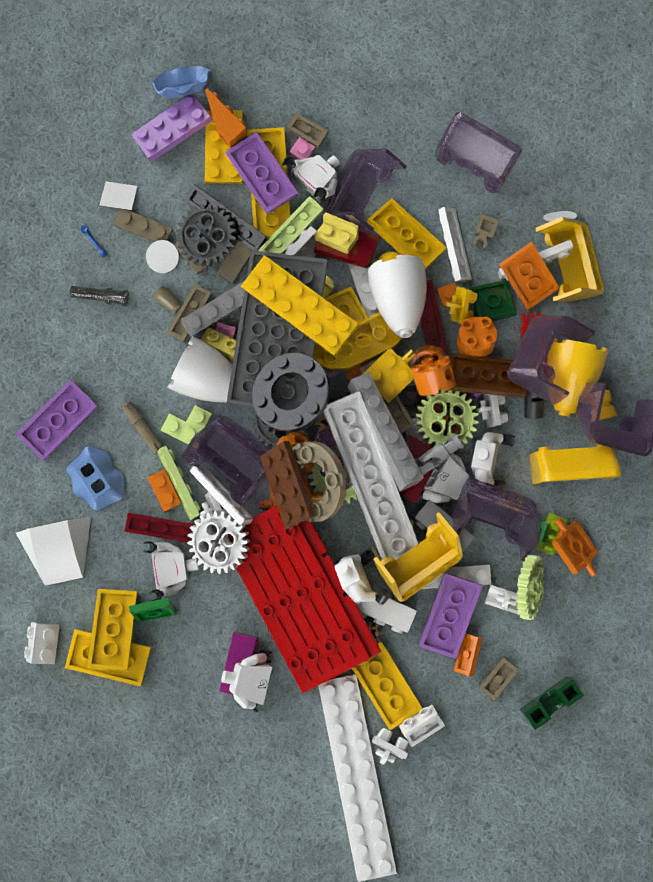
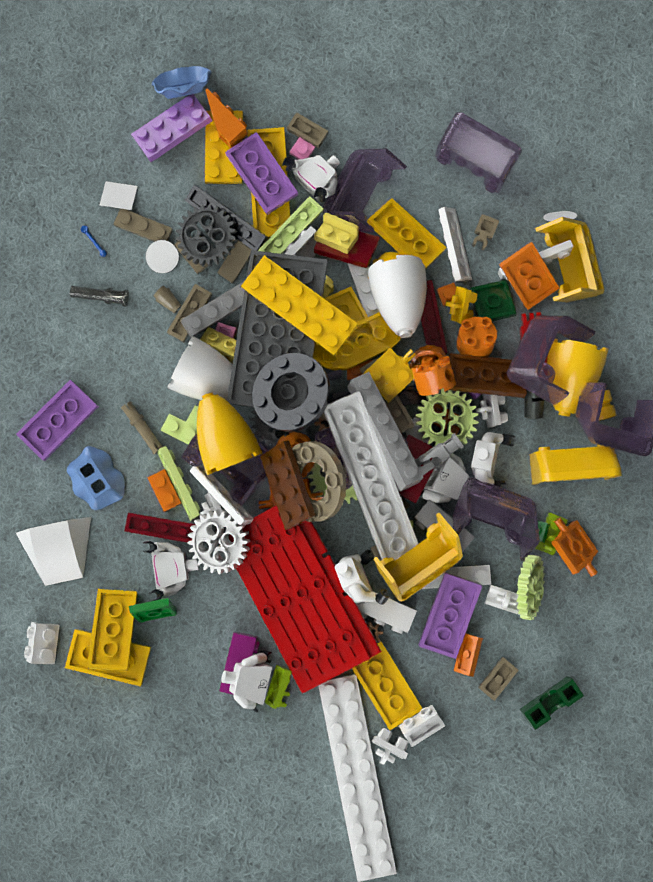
none -> yellow cylinder [197,392,262,475]
none -> lime plate [264,665,292,709]

